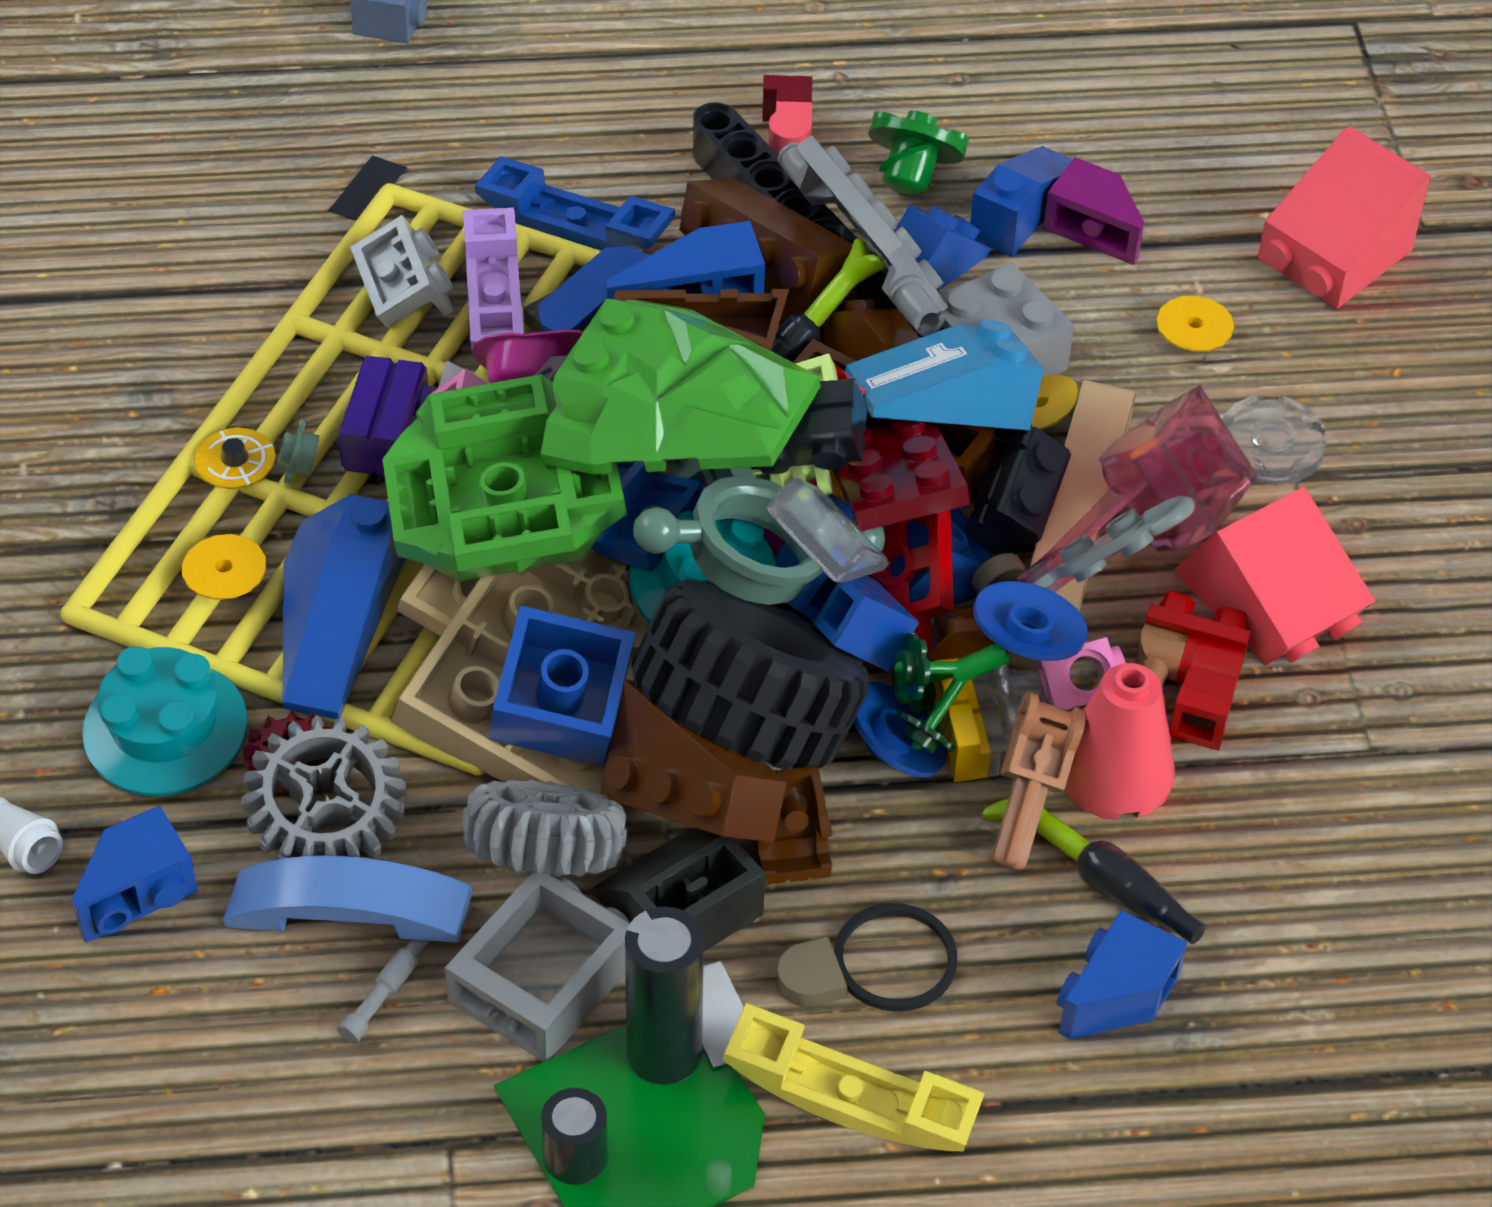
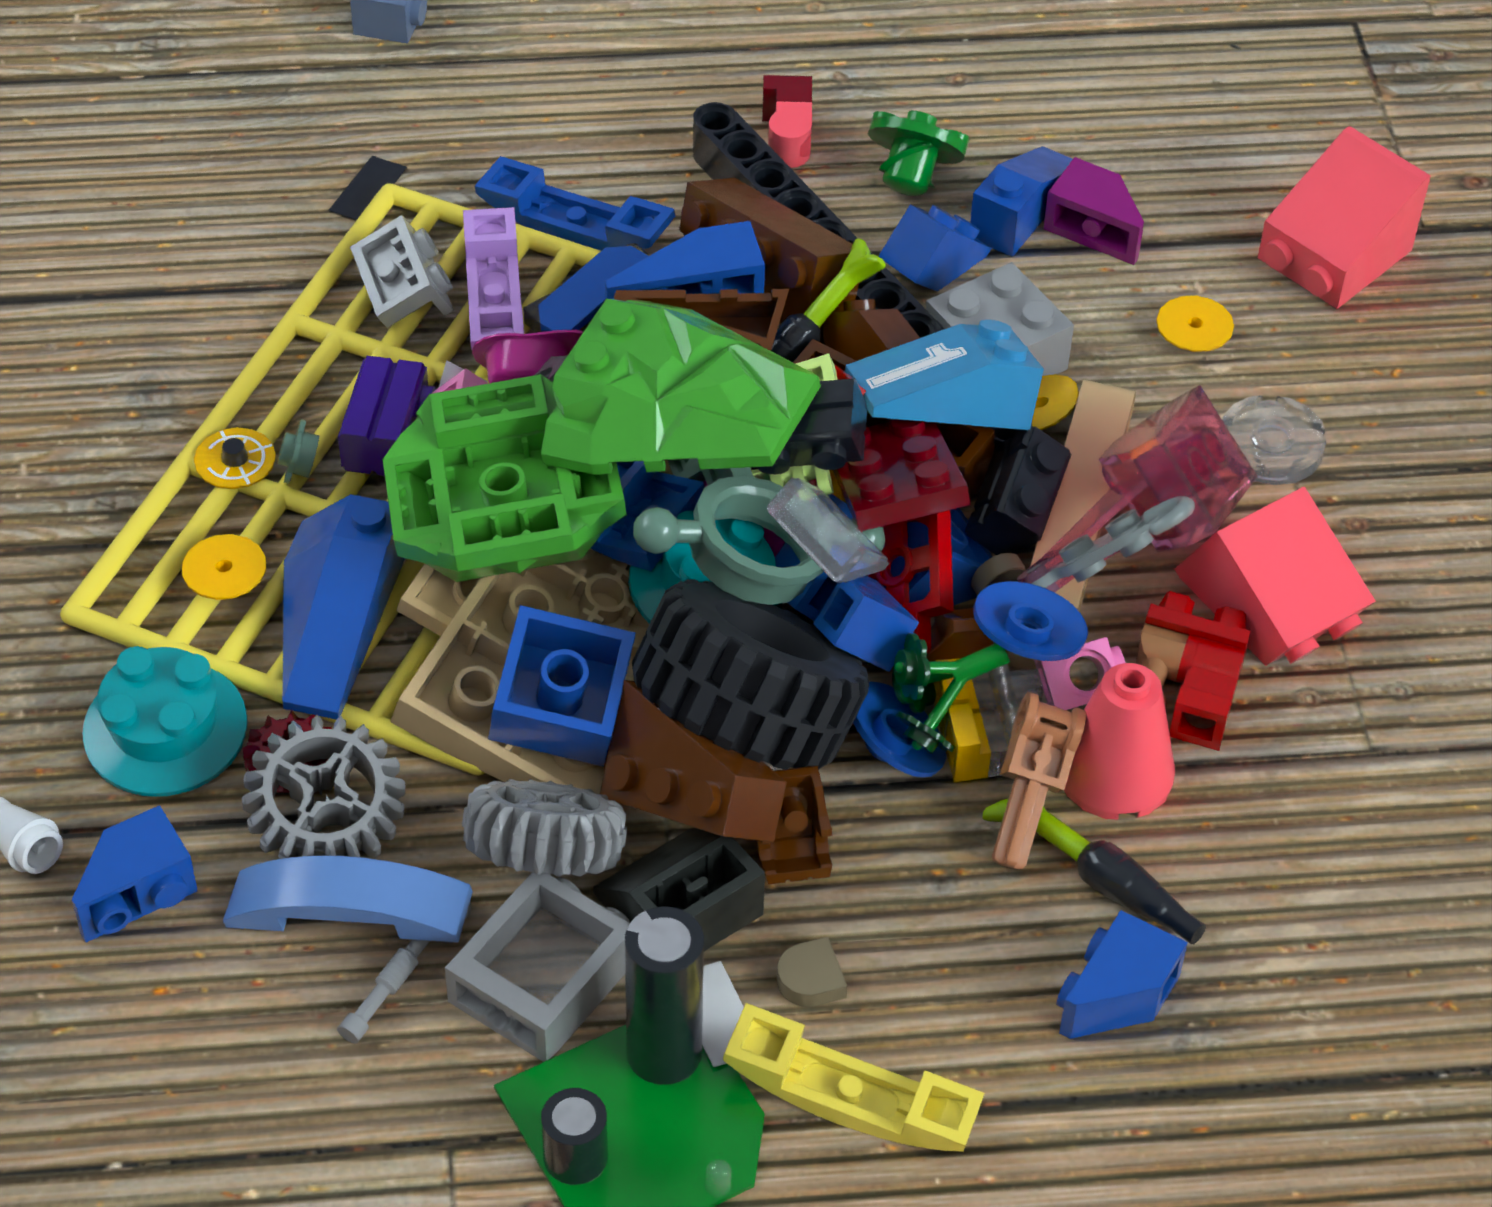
light grey plate [778,135,948,336] -> none
black piece [834,903,957,1012] -> none

